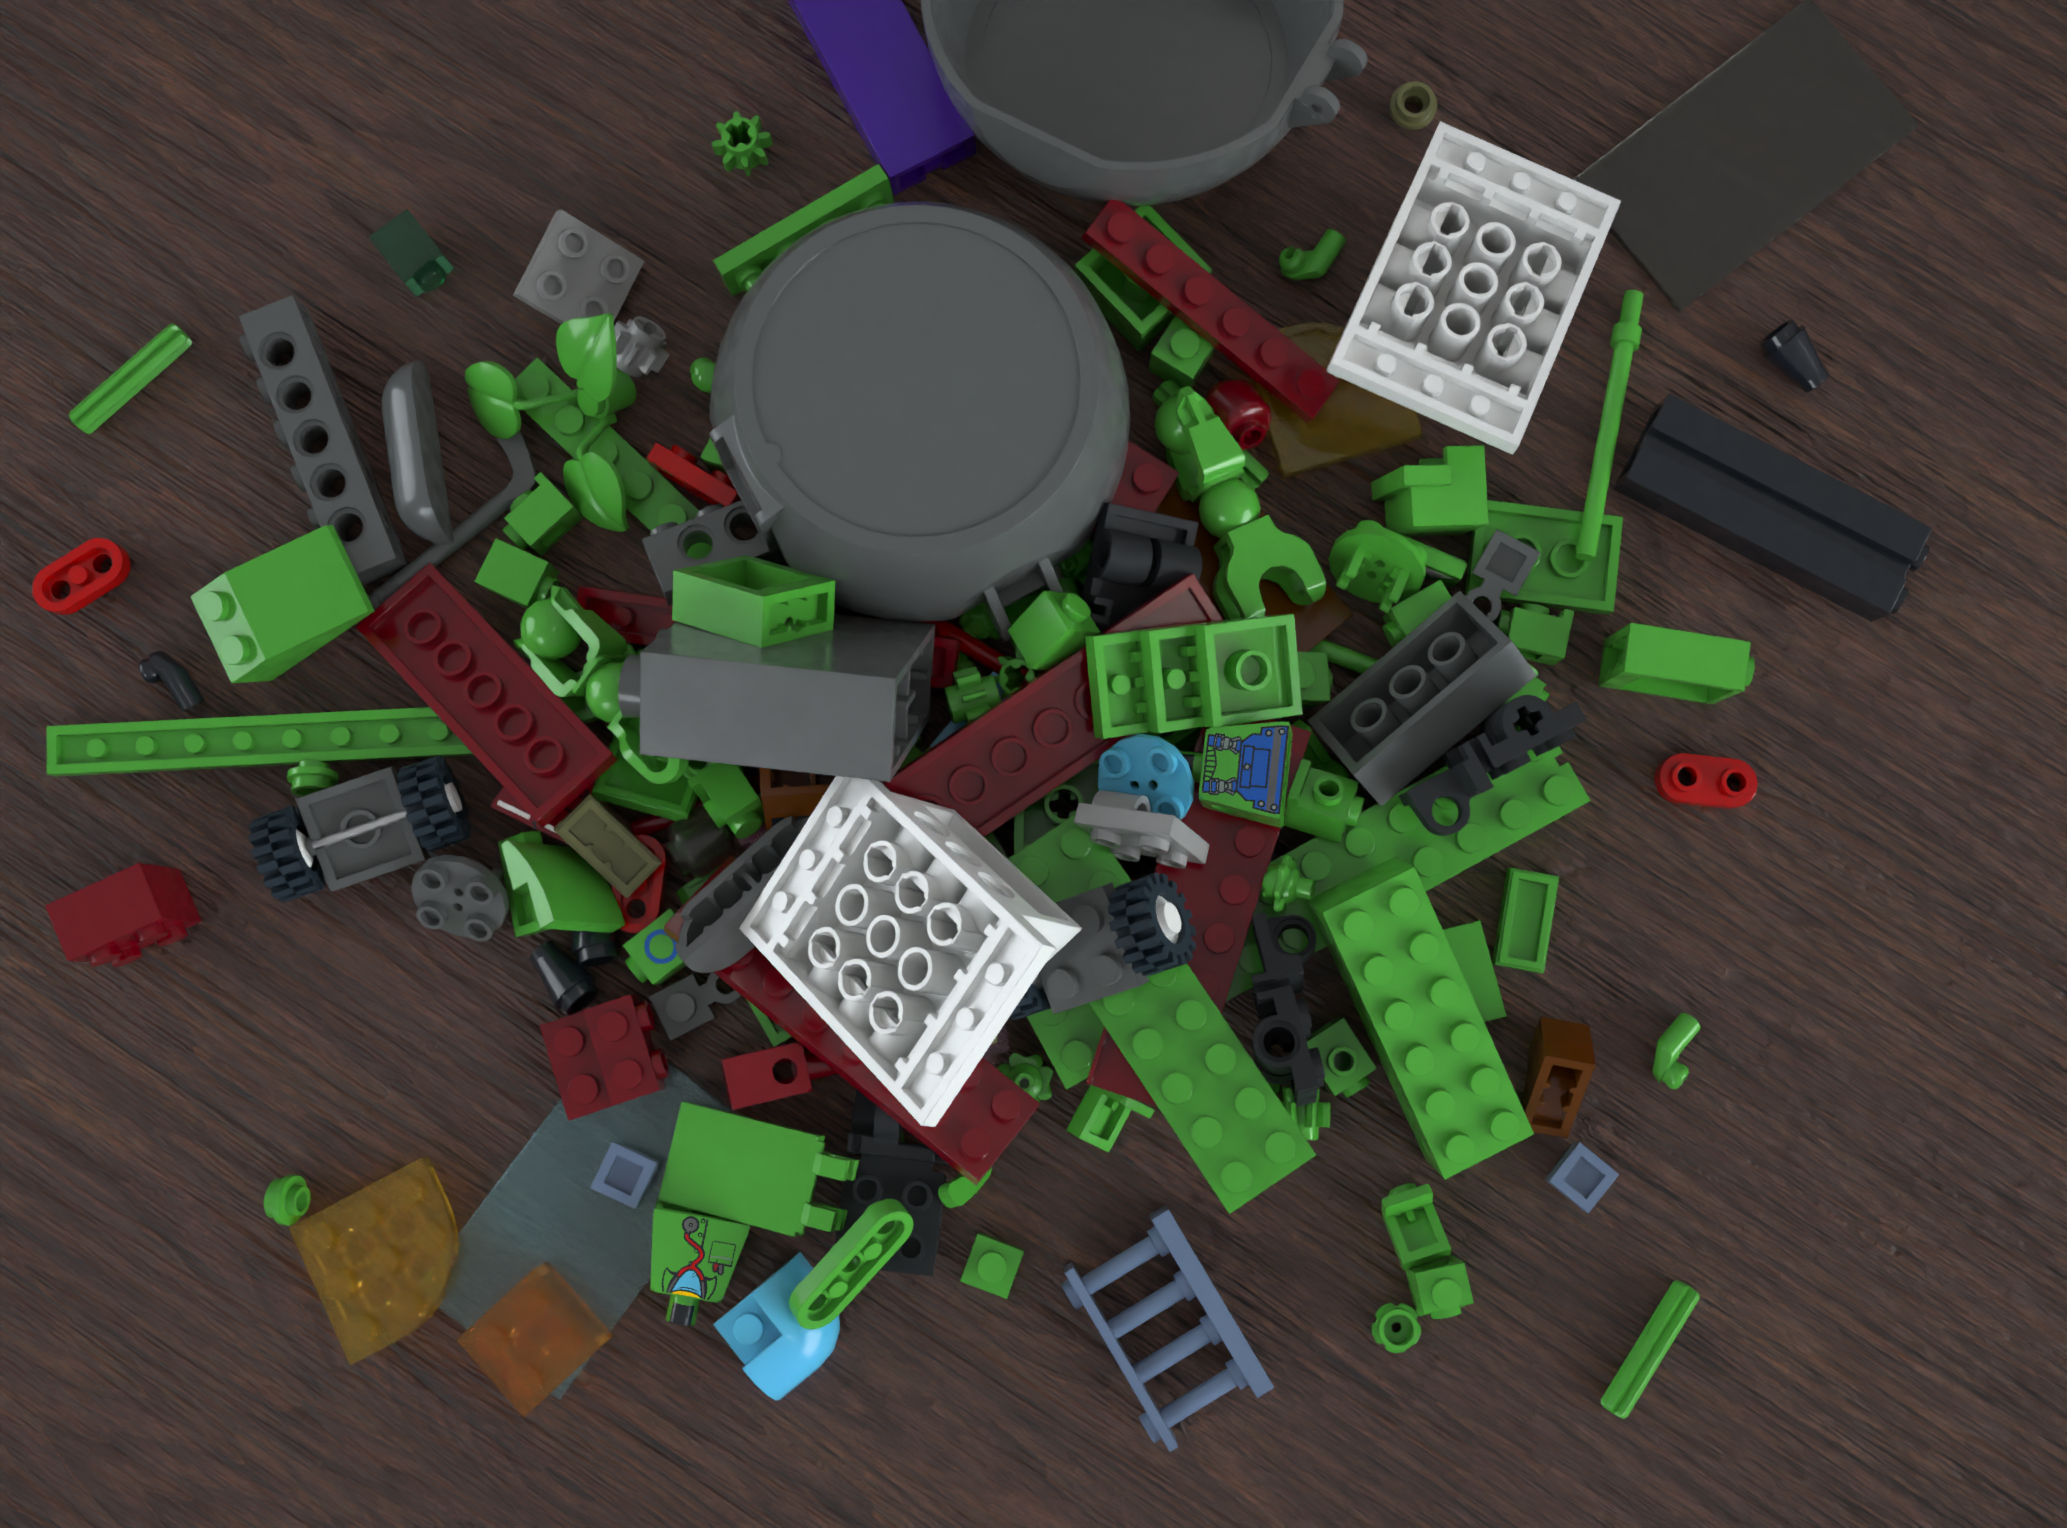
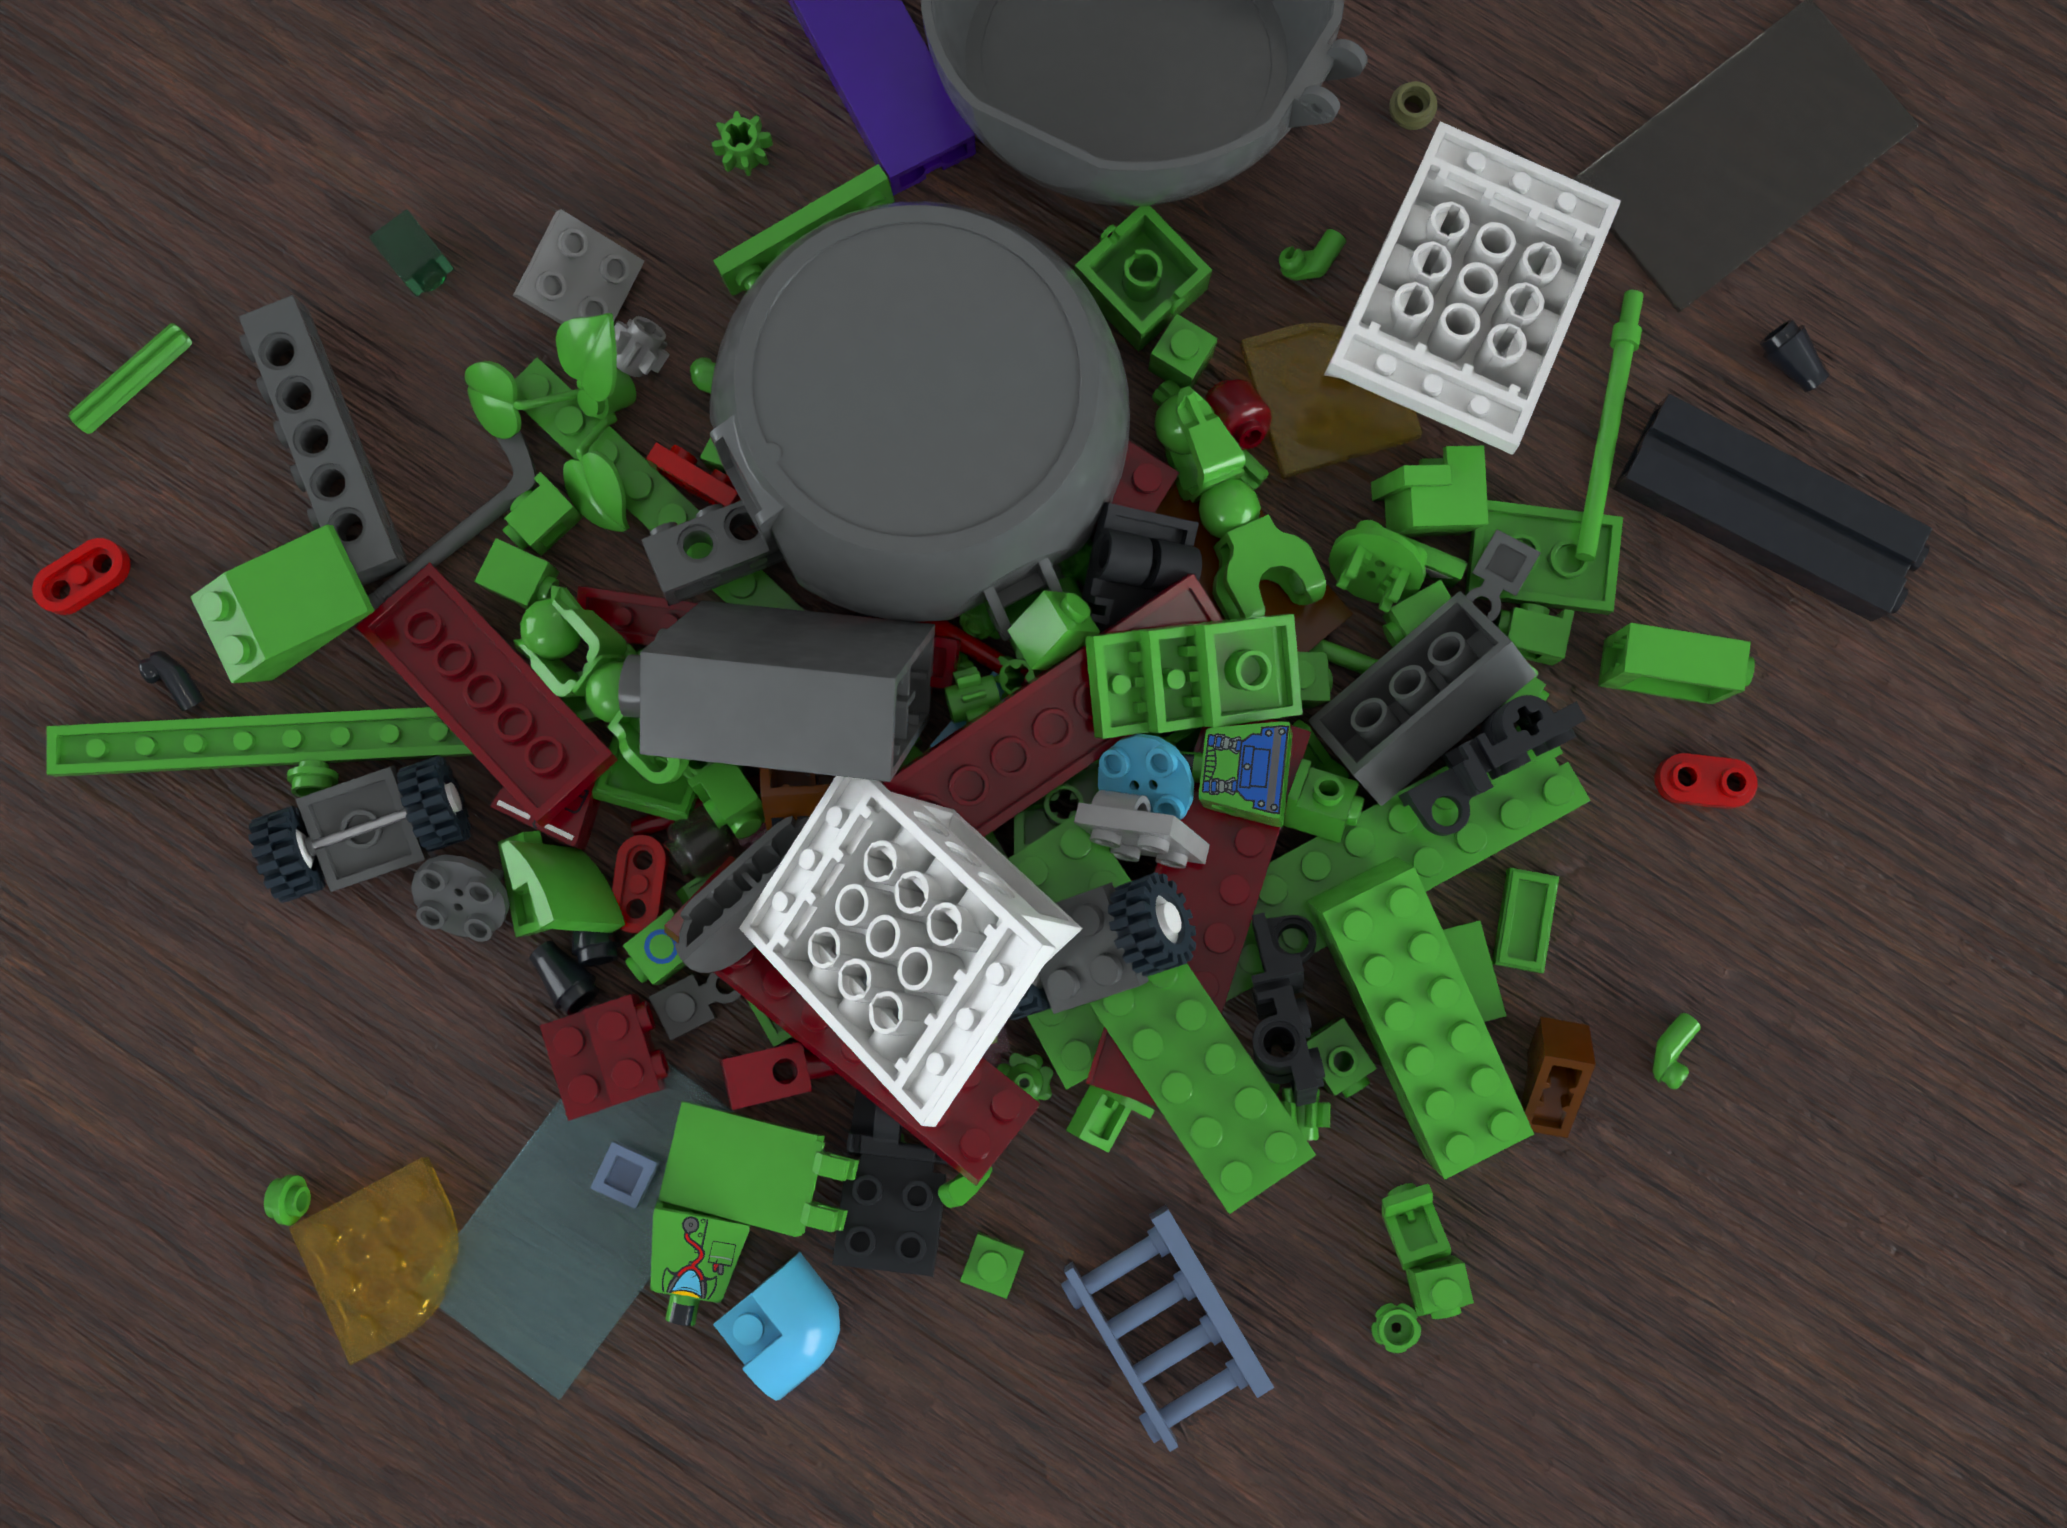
dark red brick [45,863,202,967] -> none
dark grey brick [381,360,454,545] -> none
clear orange brick [457,1261,613,1417] -> none
olive plate [554,793,662,898] -> none
bright green window [672,555,835,648] -> none
bright green plate [789,1199,914,1330] -> none
dark red plate [1081,200,1340,422] -> none
bright green plant [1262,854,1316,915] -> none
sand blue plate [1544,1141,1619,1214] -> none
bright green axle [1601,1280,1700,1419] -> none

